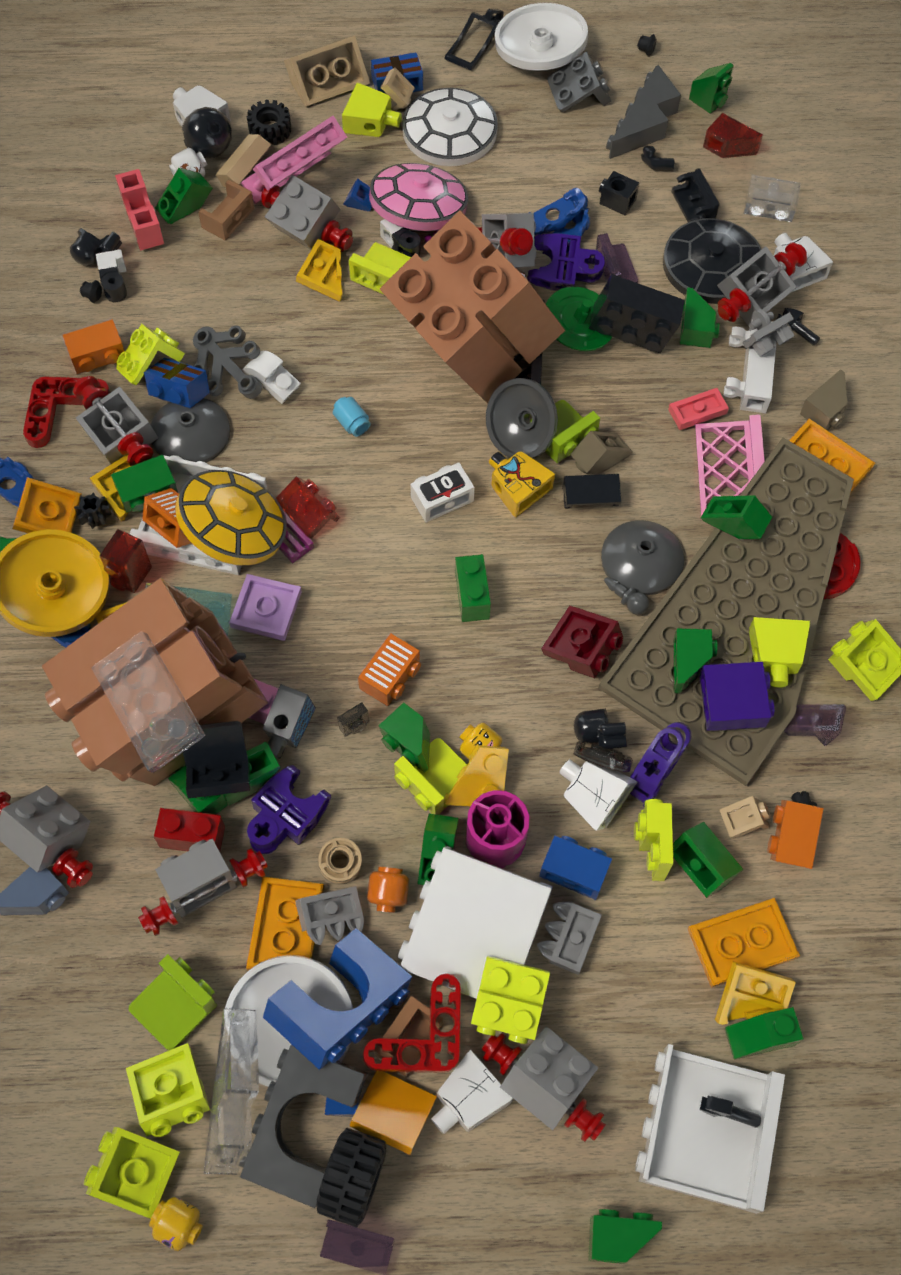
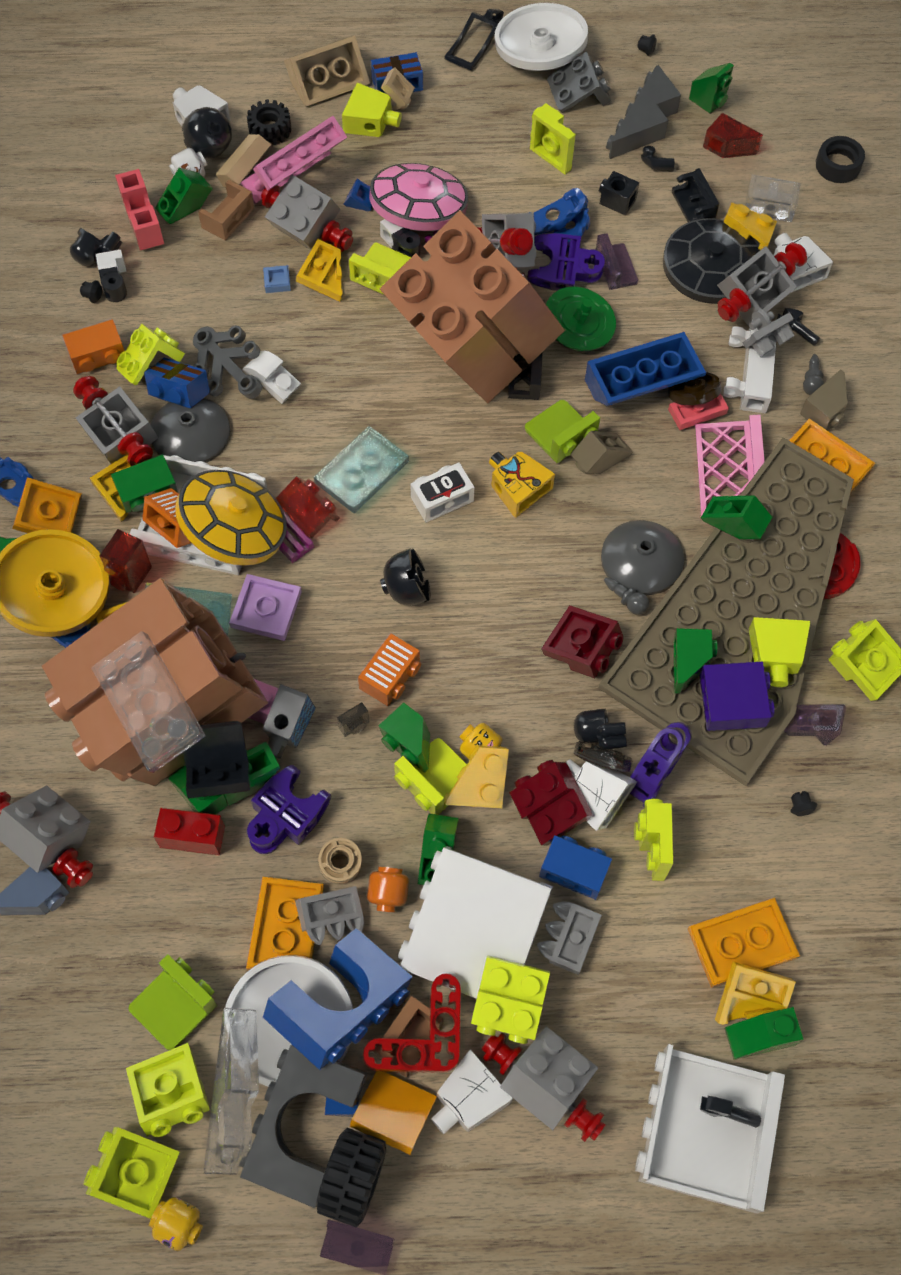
red beam [23,376,111,448] -> none
black gear [74,493,112,529] -> none
light grey brick [138,839,268,936] -> none
medium azure brick [333,397,371,437] -> none
white dish [402,88,498,166] -> none
green brick [455,554,491,622] -> none
dark pink cylinder [466,790,529,869] -> none
dark grey dish [486,378,558,458] -> none
black hinge [562,474,622,508] -> none
green slope [588,1209,662,1264] -> none
black brick [589,274,685,353] -> none
green brick [673,822,744,898] -> none
green slope [680,287,720,348] -> none
tan bracket [719,796,771,839] -> none
orange brick [767,800,824,869] -> none
none -> medium blue tile [263,265,291,293]
none -> clear light blue plate [314,426,409,514]
none -> black cylinder [380,548,431,606]
none -> dark red plate [509,760,593,846]
none -> neon yellow plate [530,103,576,175]
none -> blue slope [585,332,706,406]
none -> dark brown tile [668,372,721,405]
none -> yellow wing [723,202,777,250]
none -> dark grey bar [803,354,824,395]
none -> black tyre [816,136,865,183]

